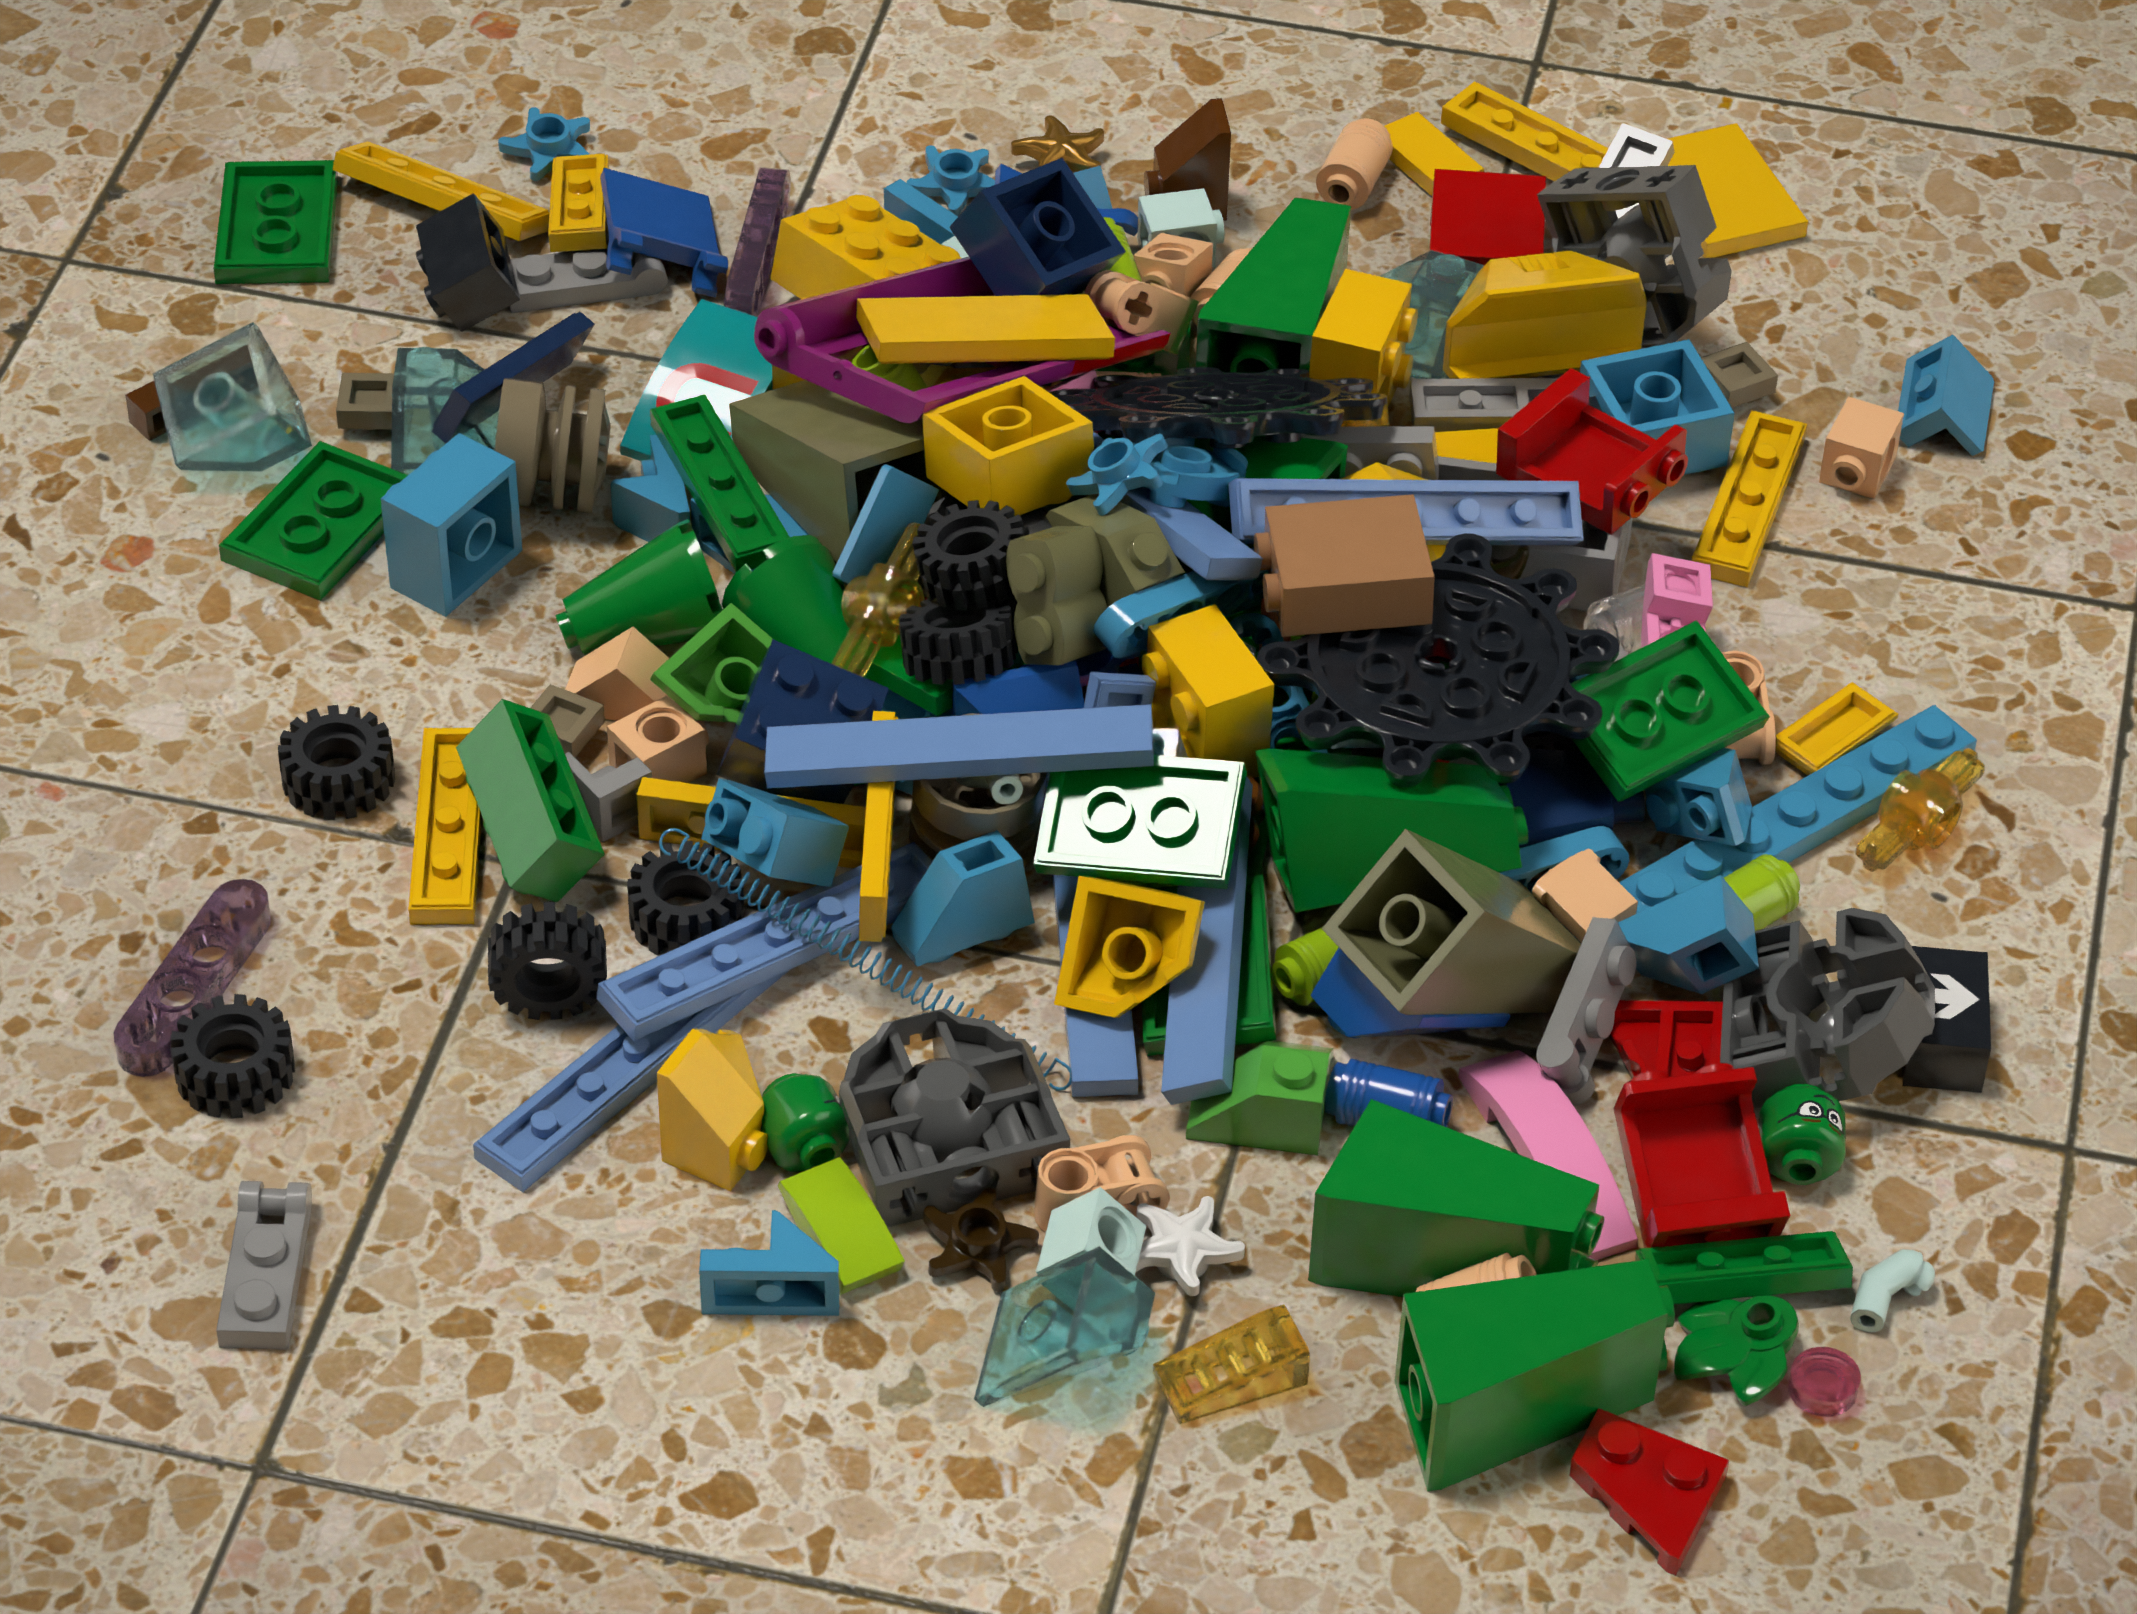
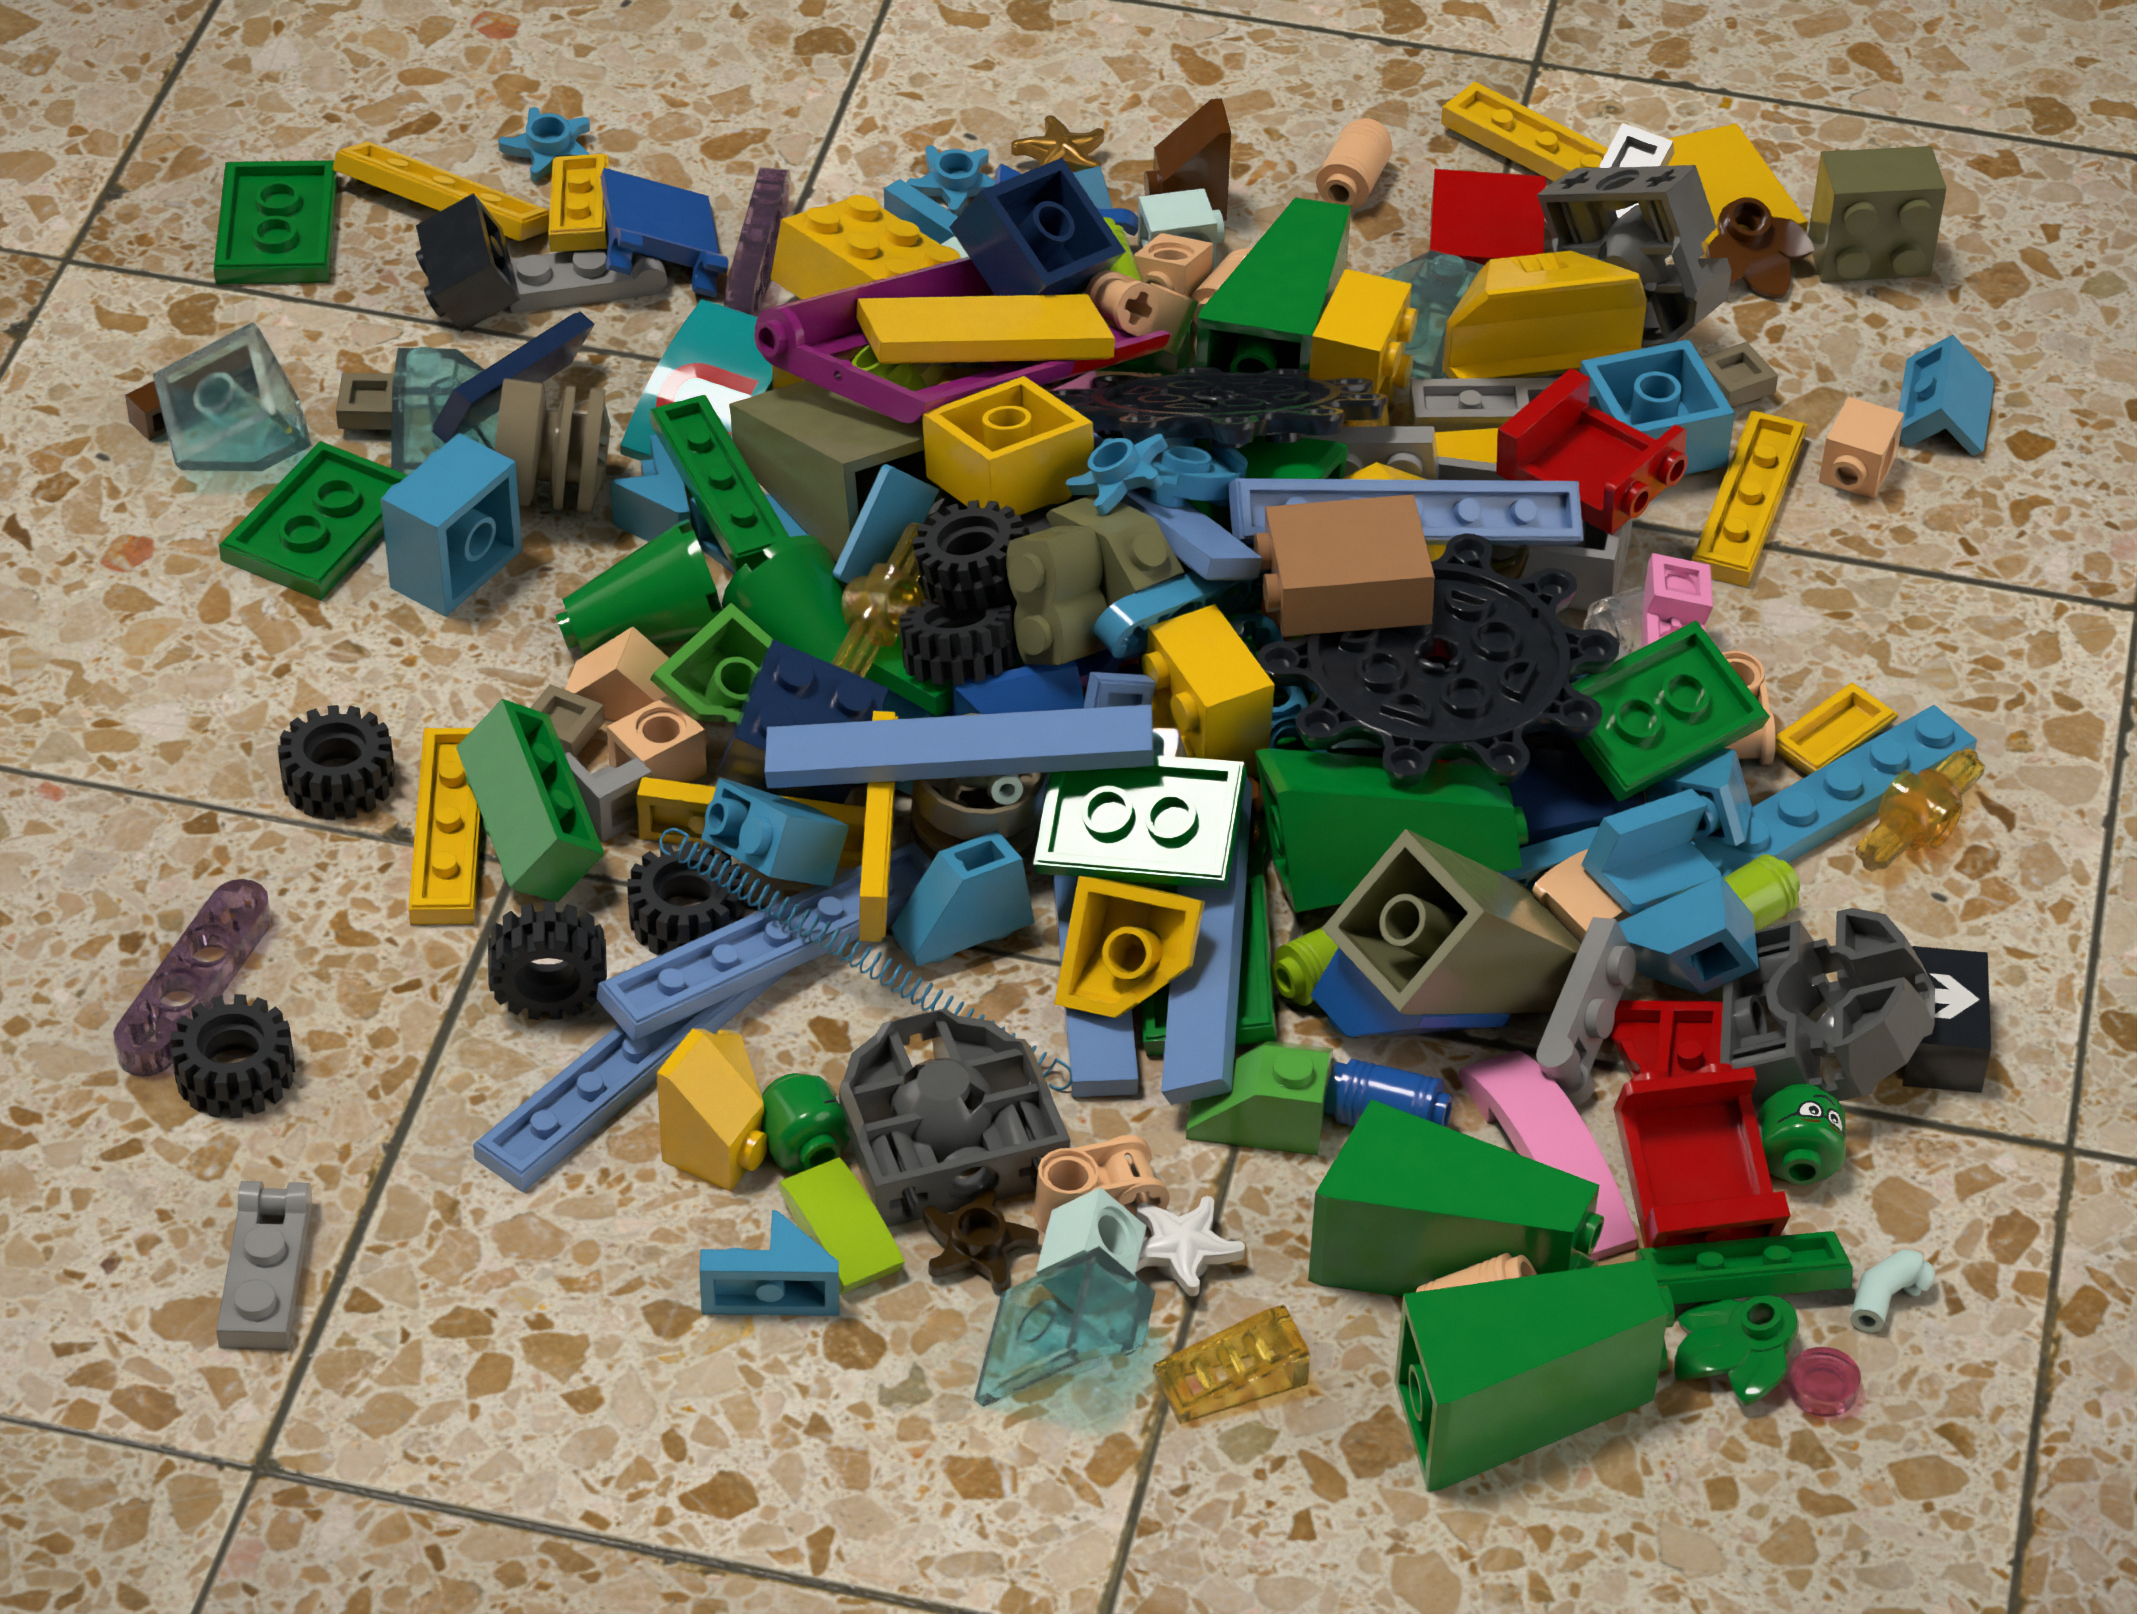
yellow tile [1384,111,1484,196] -> none
red wing [1569,1408,1729,1576] -> none
none -> dark azure panel [1581,788,1721,914]
none -> reddish brown plate [1707,197,1814,298]
none -> olive brick [1808,146,1947,282]

